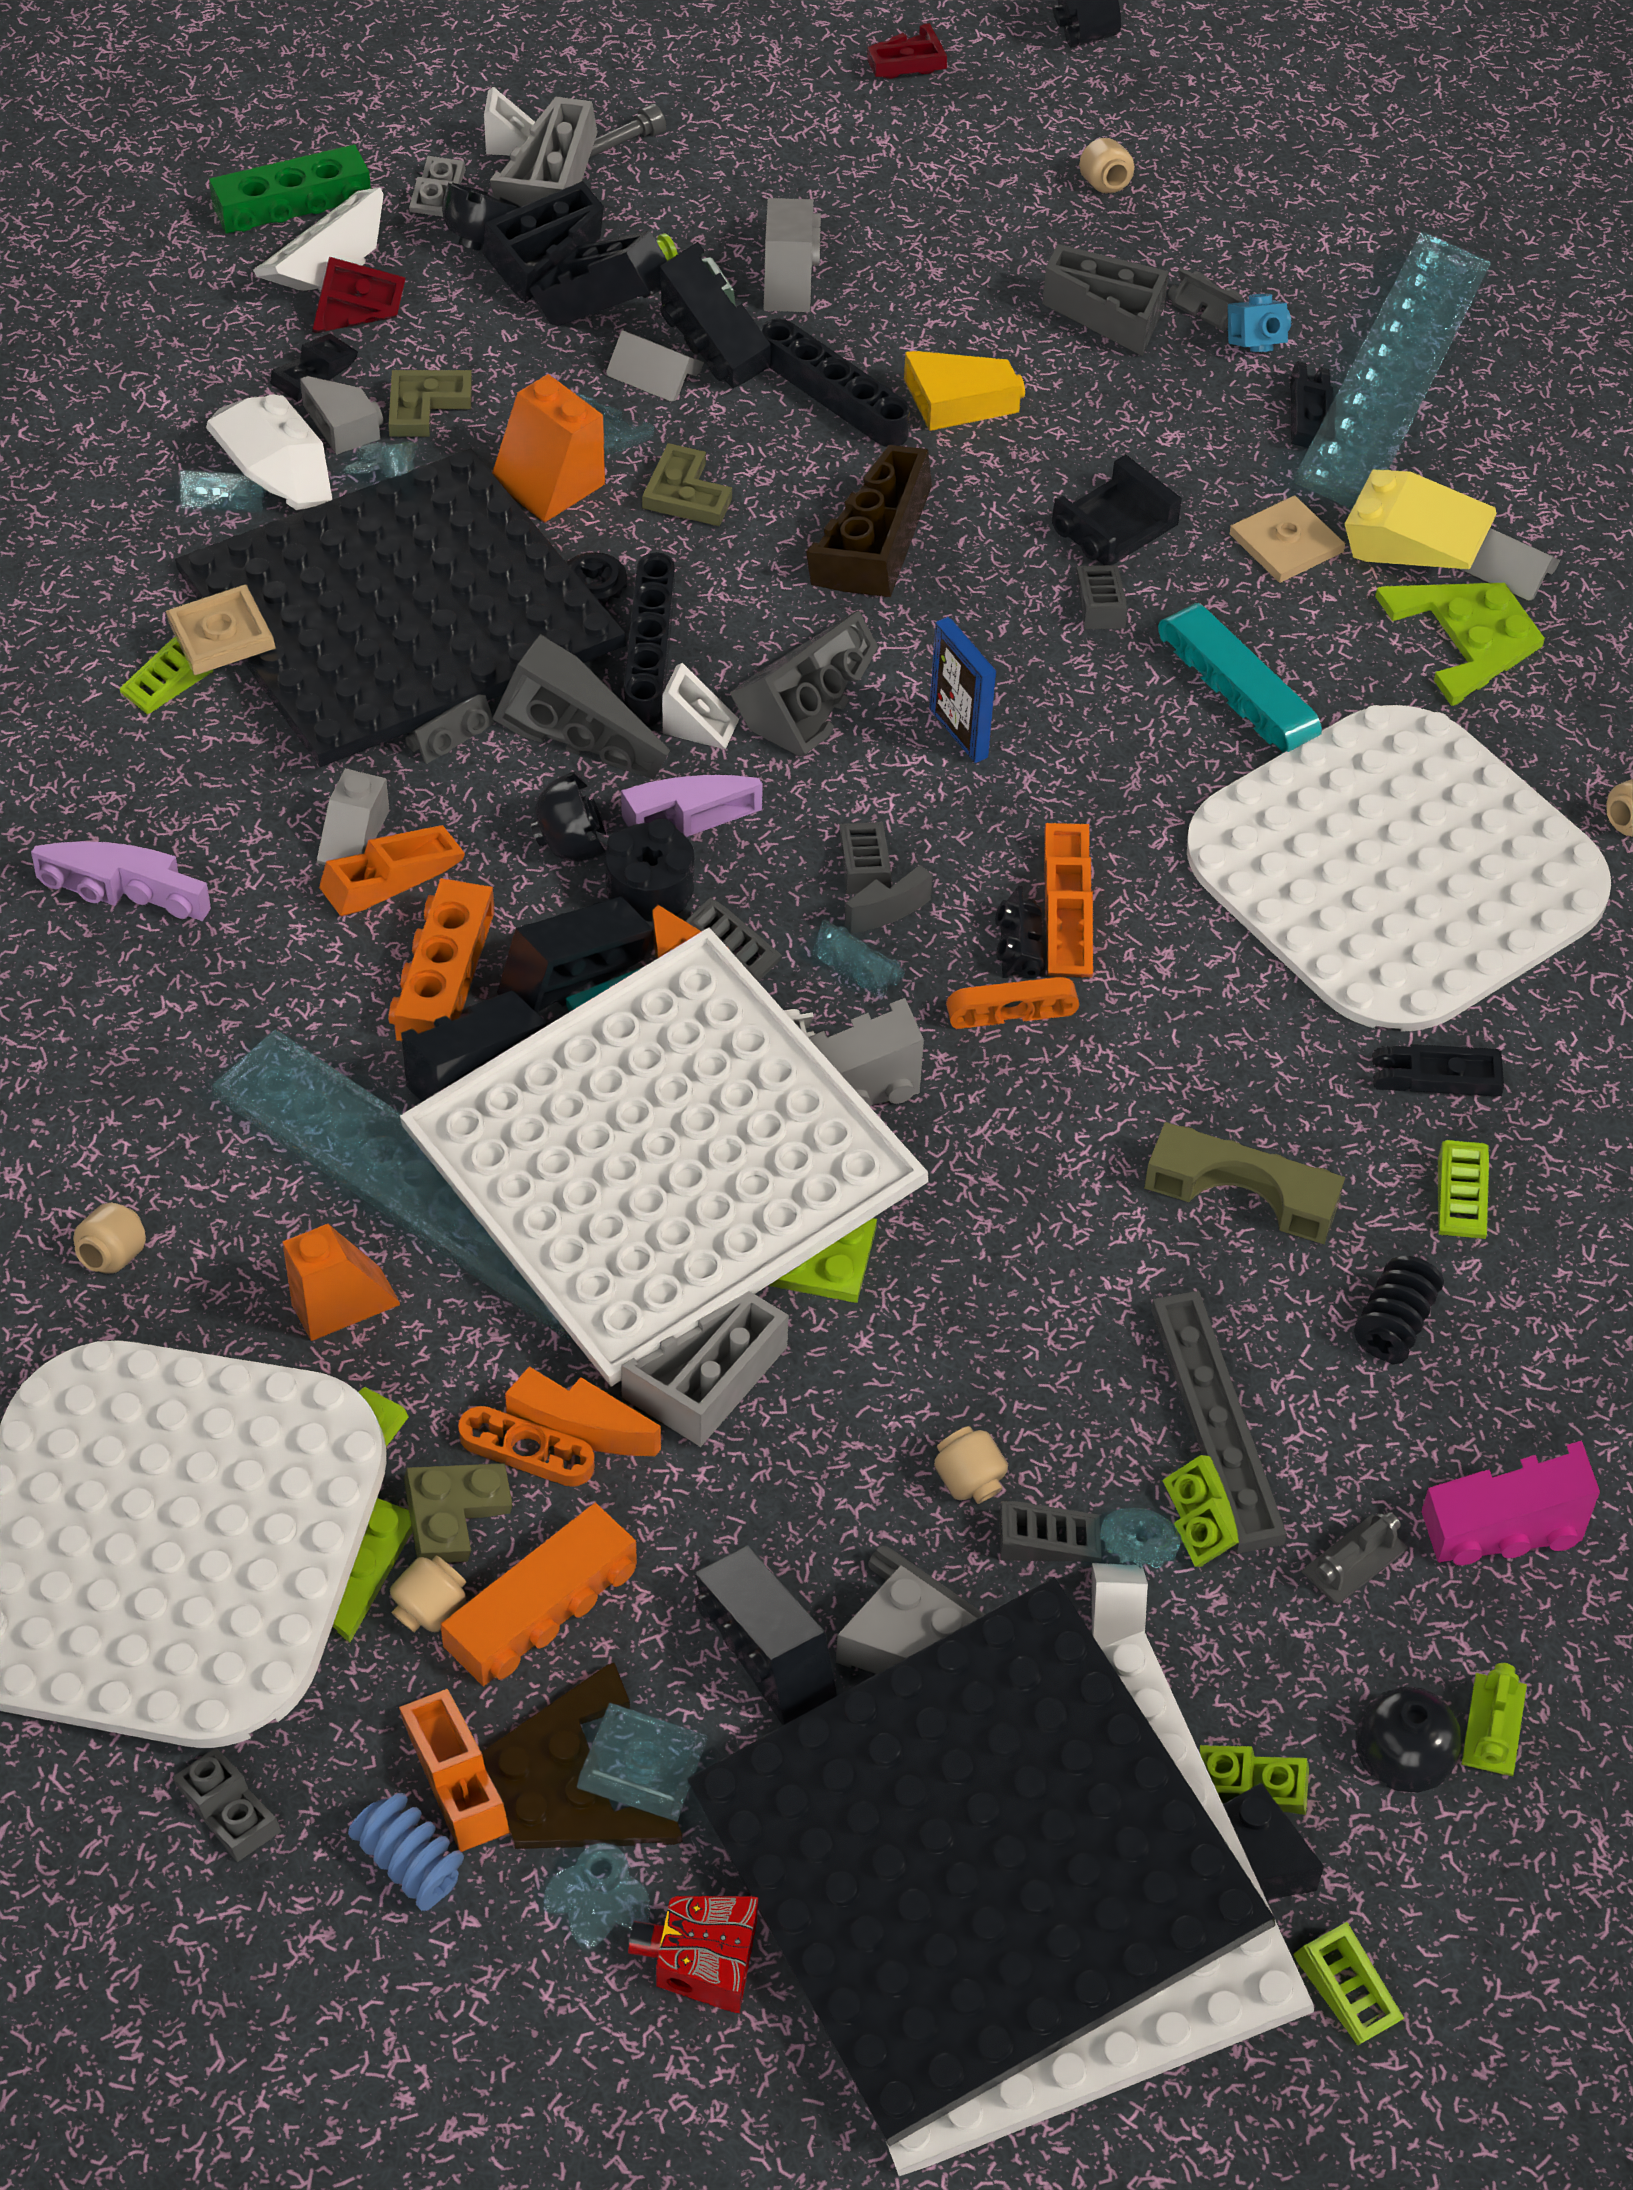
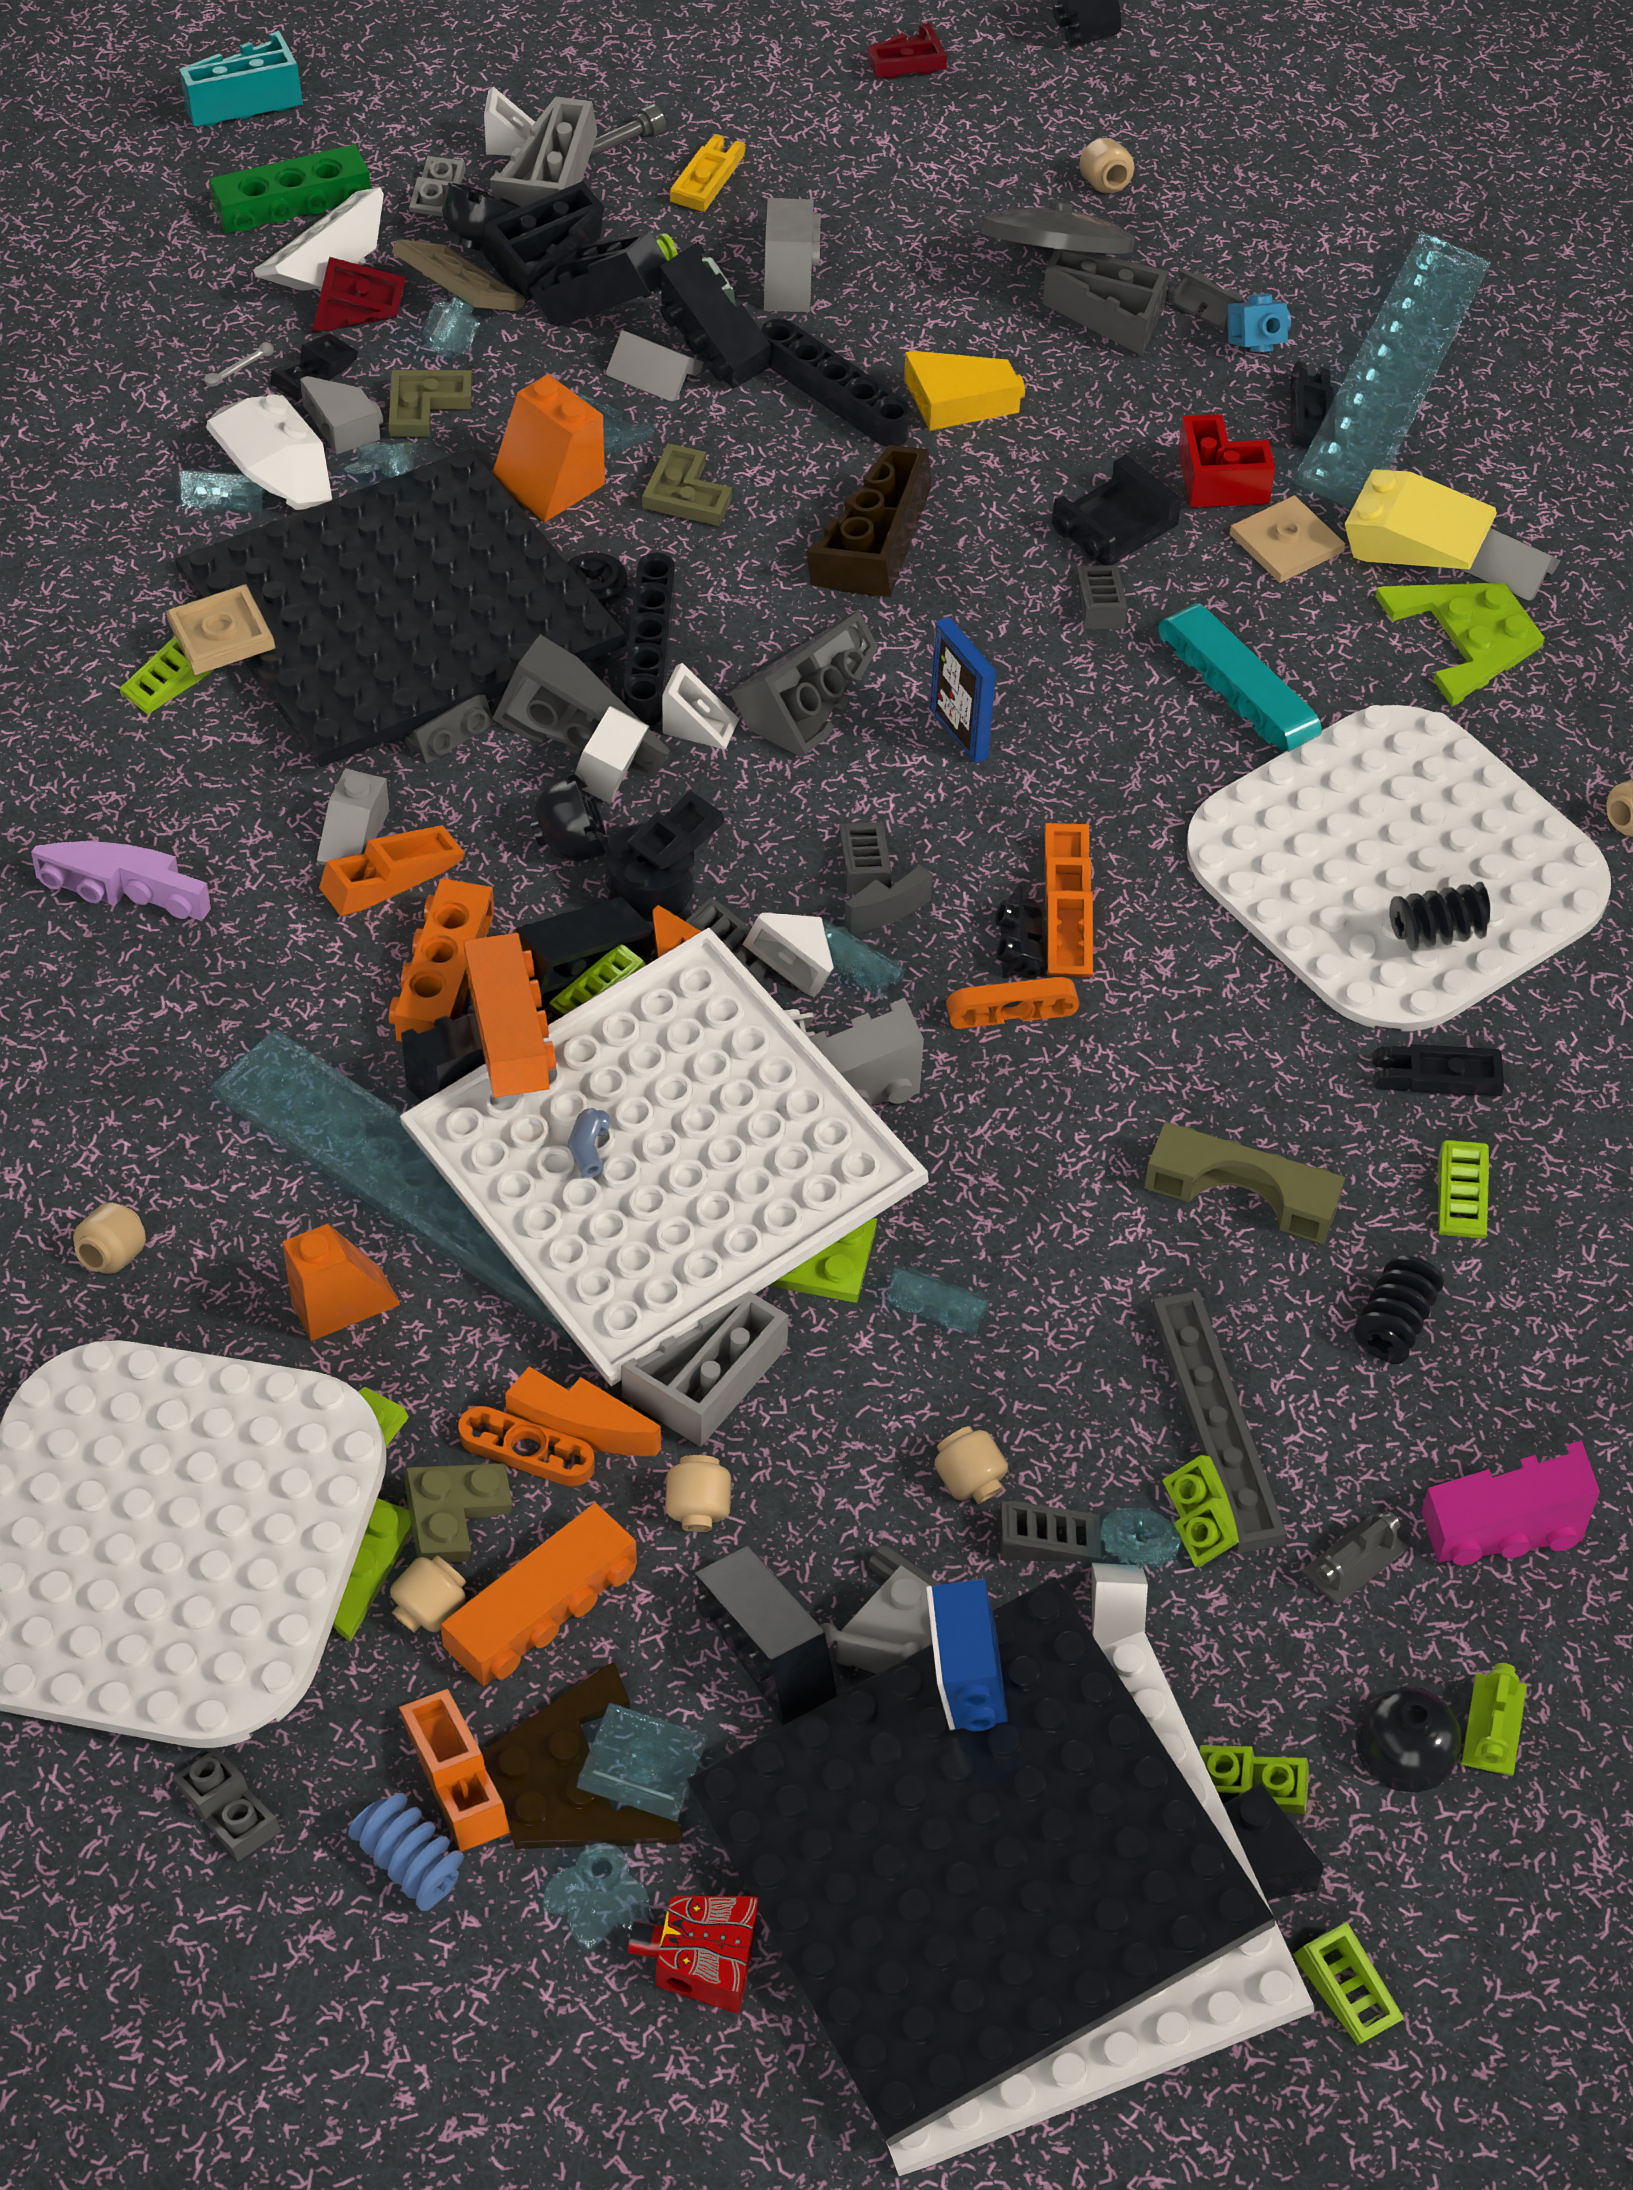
lavender slope [621,775,762,837] -> none
none -> teal wedge [179,31,303,127]
none -> light grey hinge [204,342,274,387]
none -> dark tan tile [392,239,526,311]
none -> clear light blue head [422,296,480,359]
none -> orange brick [463,933,556,1098]
none -> lime slope [549,944,646,1018]
none -> sand blue arm [568,1108,611,1178]
none -> white slope [576,706,649,804]
none -> black slope [627,790,725,870]
none -> tan head [665,1455,731,1532]
none -> yellow hinge [670,134,746,212]
none -> white slope [742,913,834,997]
none -> light grey hinge [820,1623,922,1659]
none -> clear light blue hinge [886,1265,990,1337]
none -> blue piece [926,1578,1008,1731]
none -> dark grey dish [980,200,1135,254]
none -> red brick [1178,414,1275,507]
none -> black piece [1389,882,1490,951]

